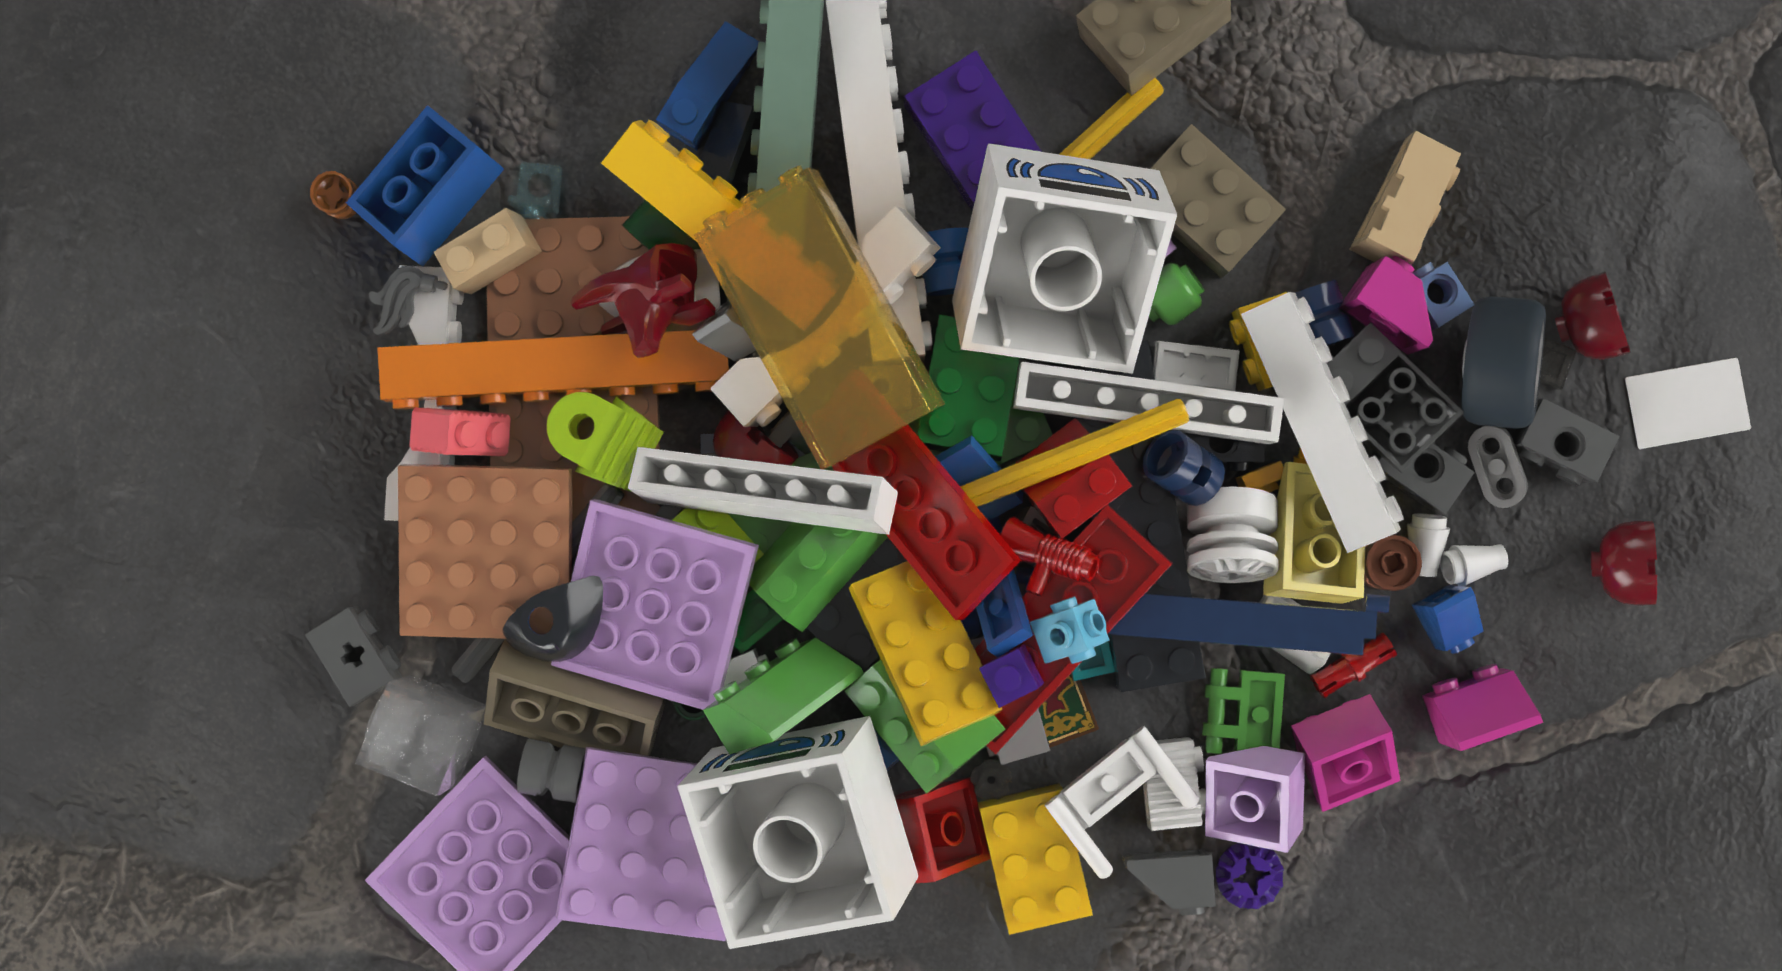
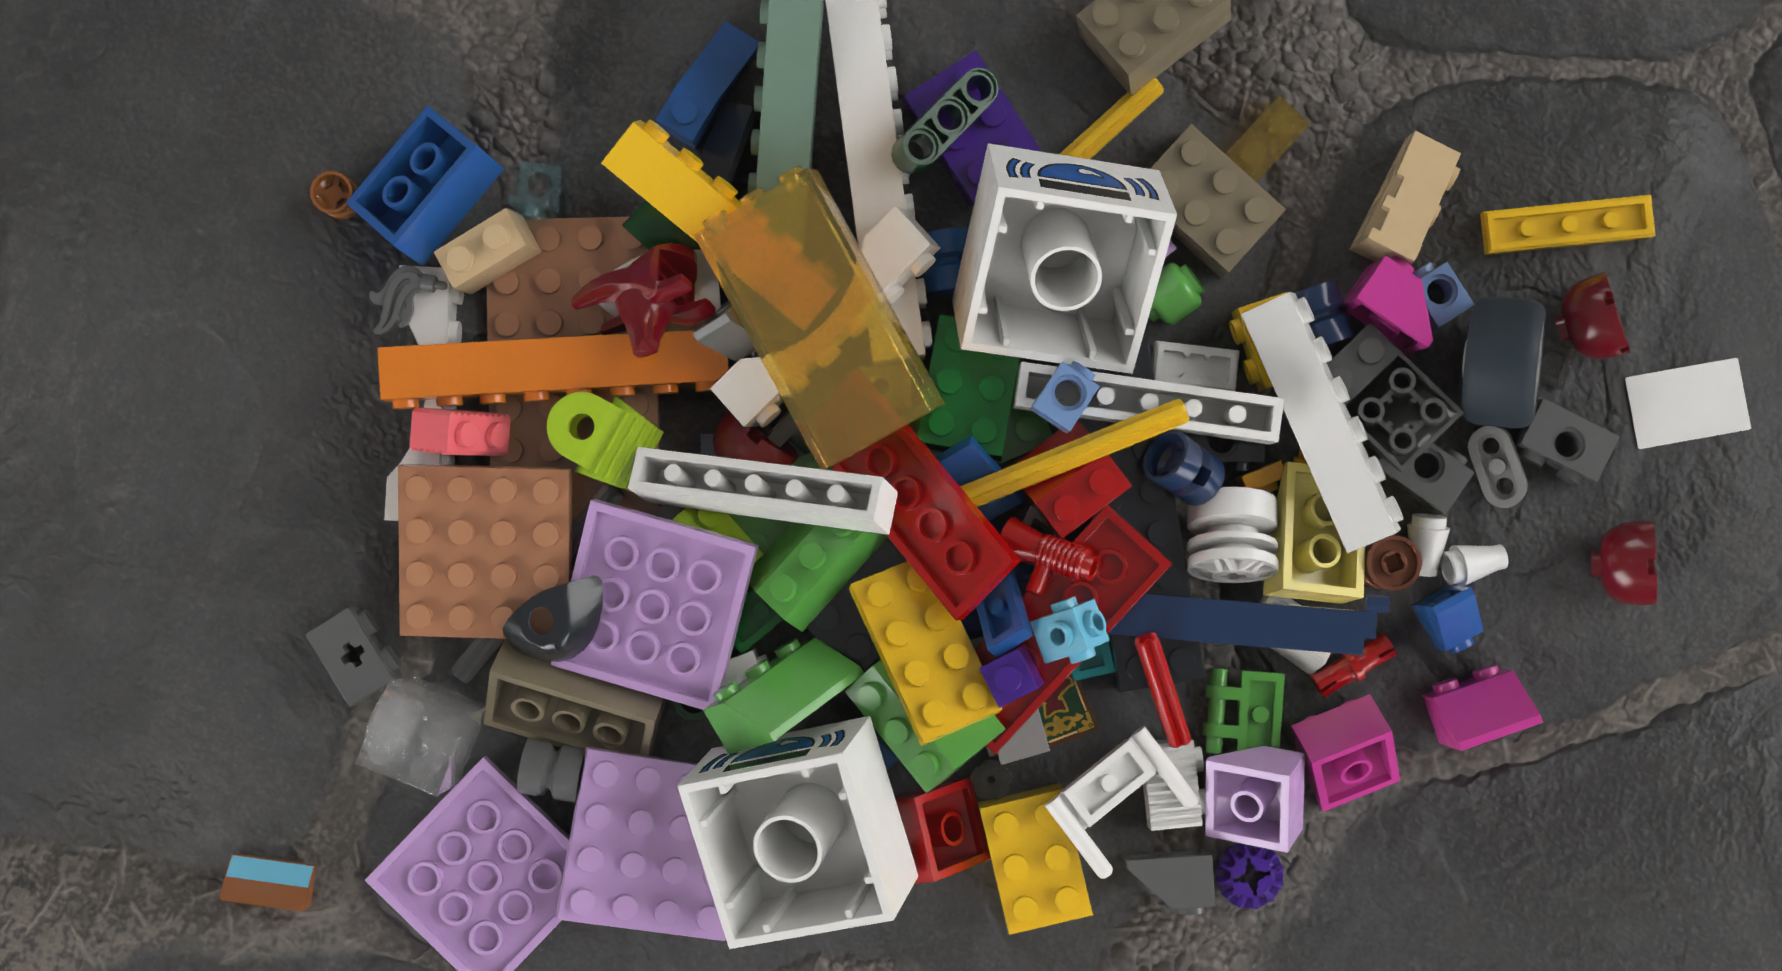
none -> slope [219,853,317,911]
none -> beam [891,67,999,174]
none -> medium blue brick [1030,361,1100,434]
none -> red axle [1135,632,1191,748]
none -> clear yellow plate [1226,95,1311,182]
none -> yellow tile [1480,195,1656,255]

